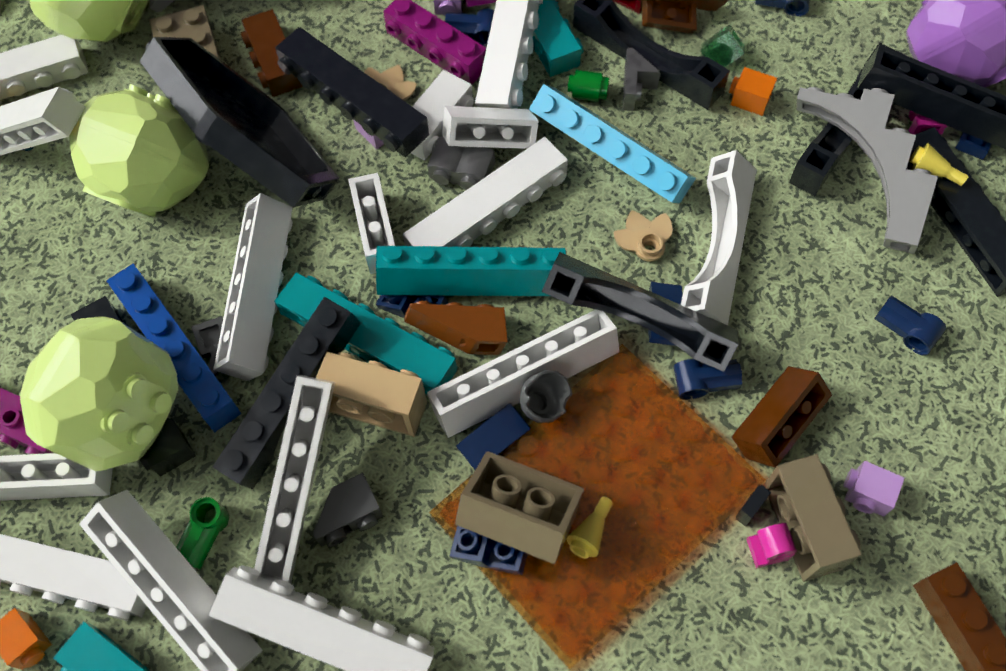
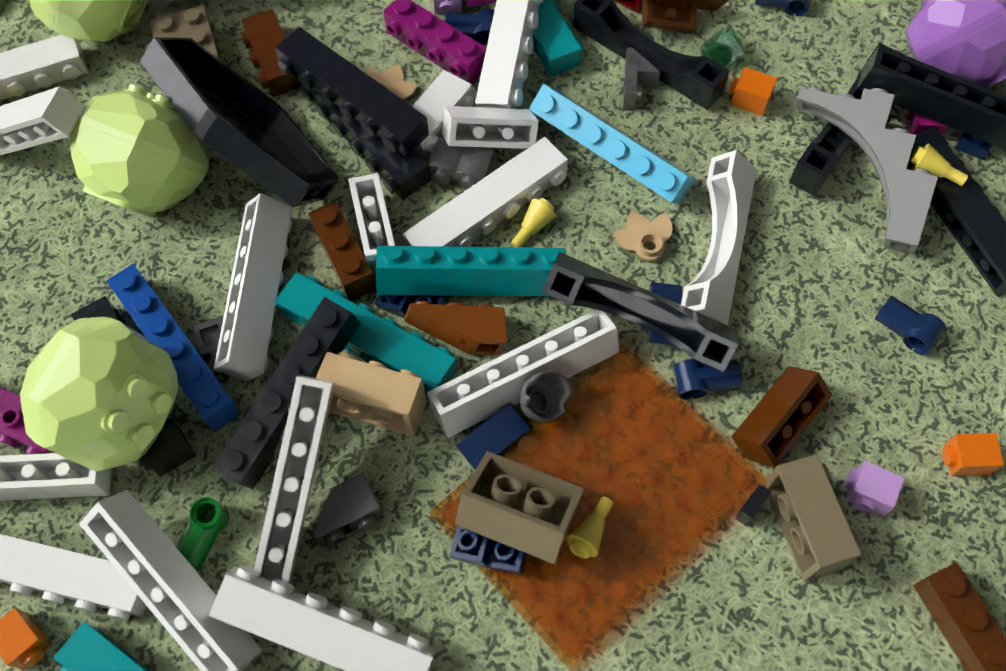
green brick [567,70,610,102] -> none
dark pink leg [746,523,797,568] -> none
none -> black arch [299,85,431,200]
none -> reddish brown brick [308,201,376,301]
none -> light yellow cone [511,198,556,247]
none -> orange brick [942,433,1004,476]

